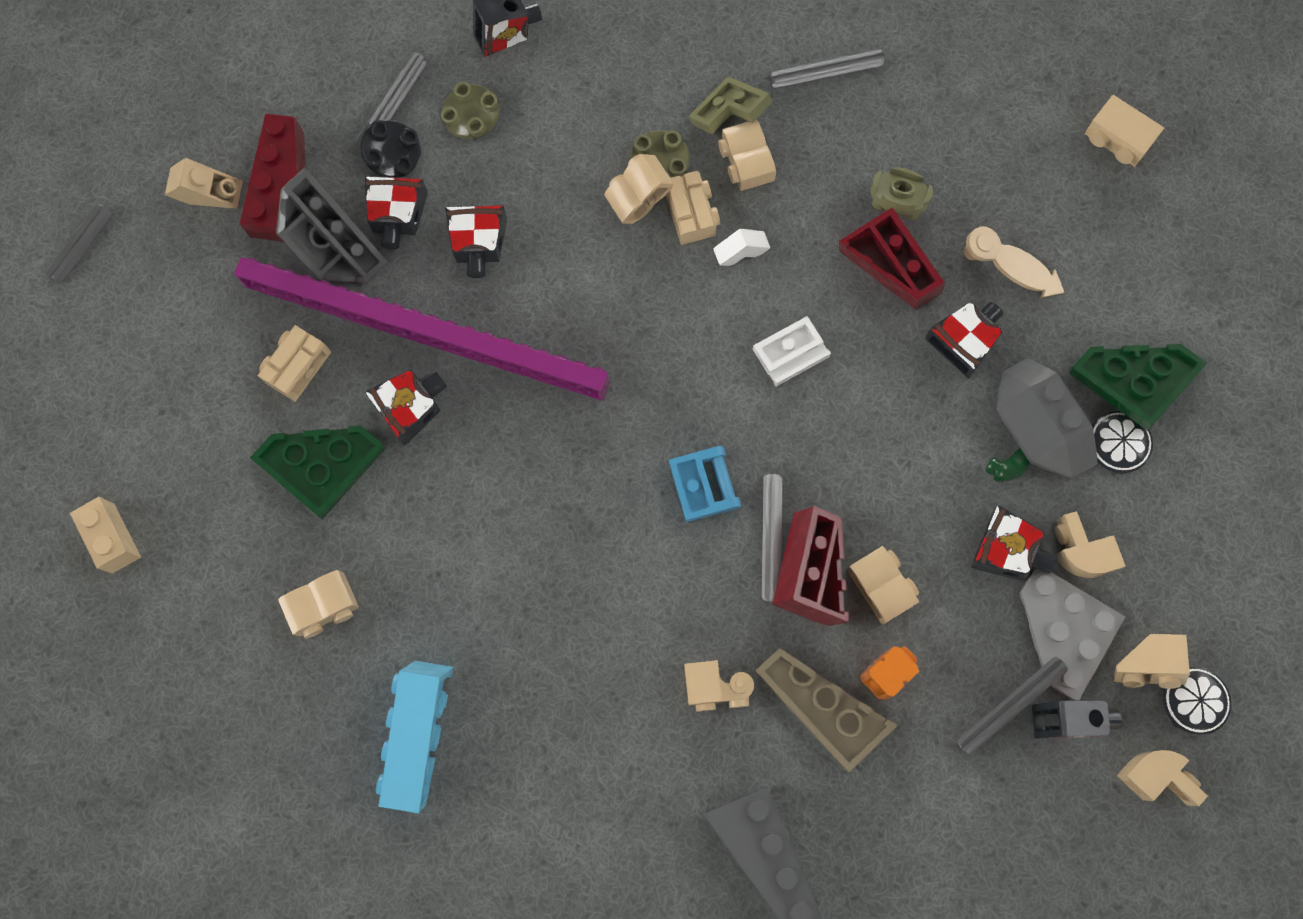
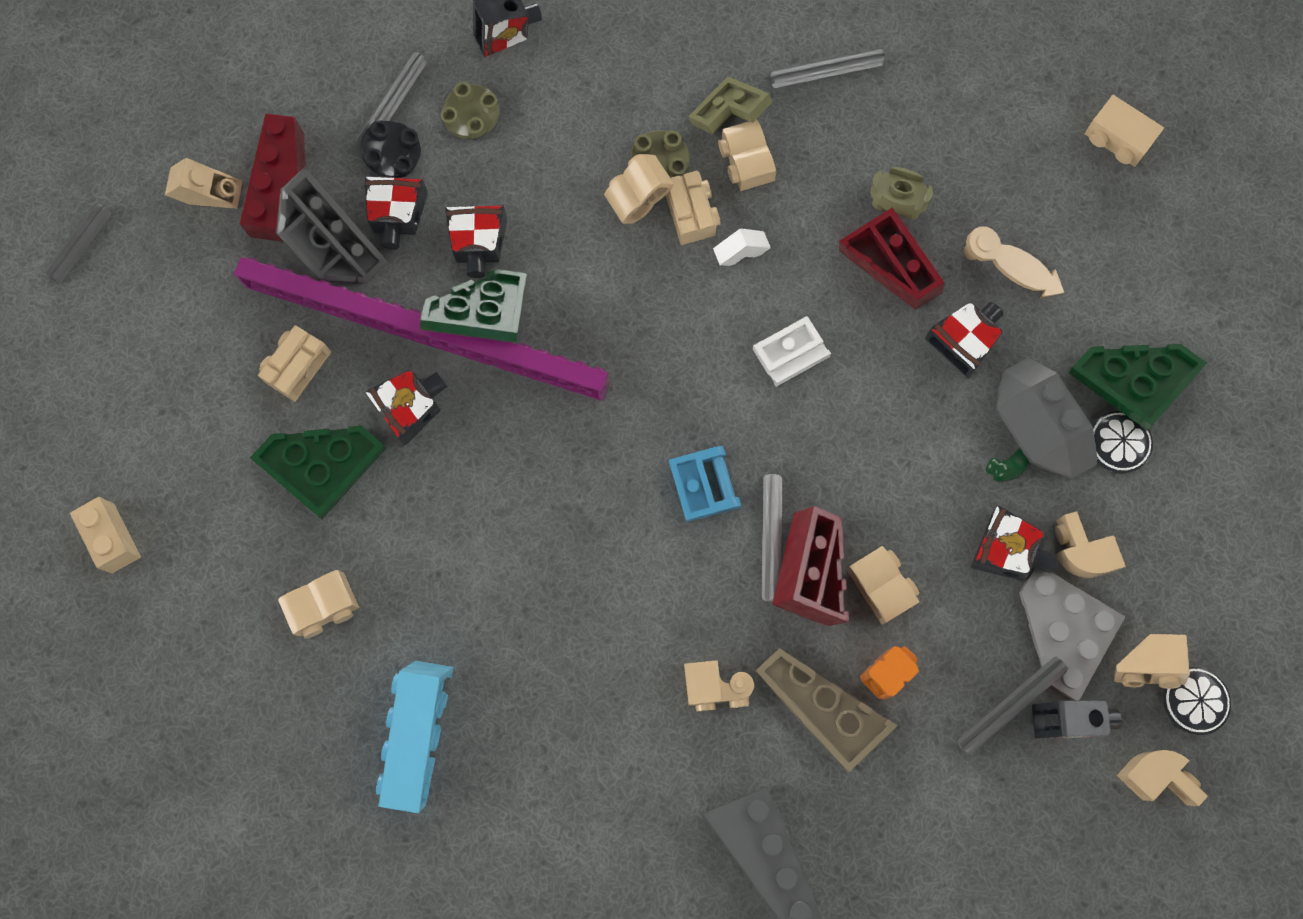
none -> plate [420,269,527,342]

